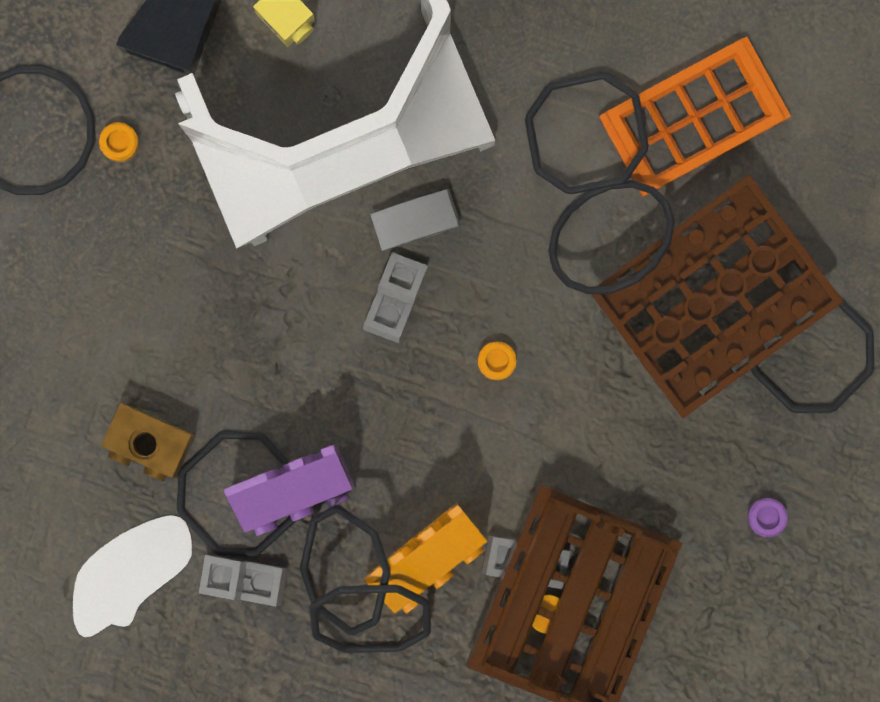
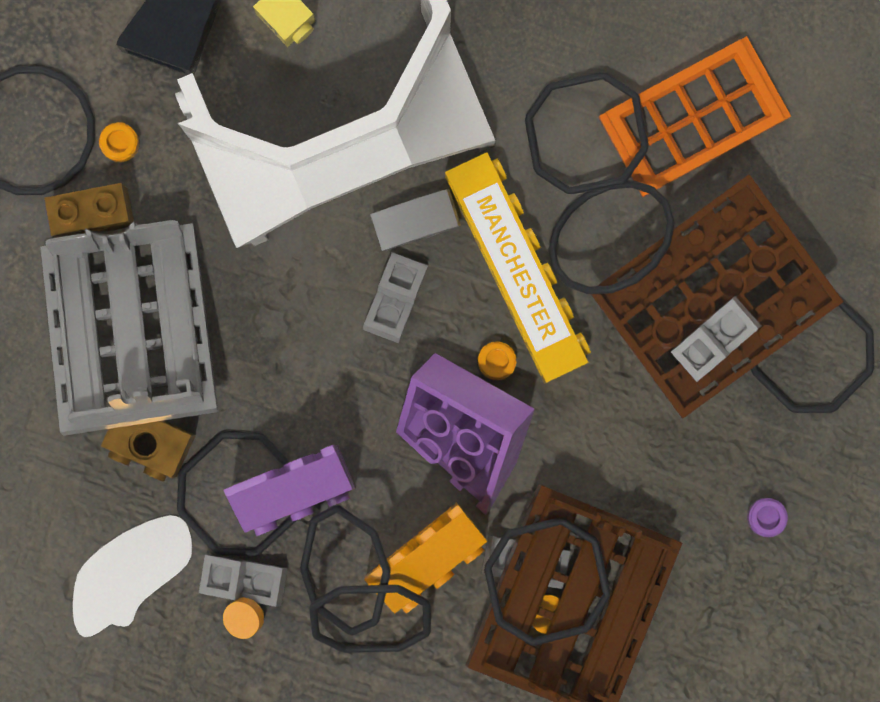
none -> light grey piece [40,220,219,436]
none -> pearl gold brick [44,183,134,238]
none -> light orange tile [223,597,264,639]
none -> medium lavender wedge [396,353,535,515]
none -> brick [445,152,591,384]
none -> black piece [484,517,611,646]
none -> light grey slope [671,296,761,382]

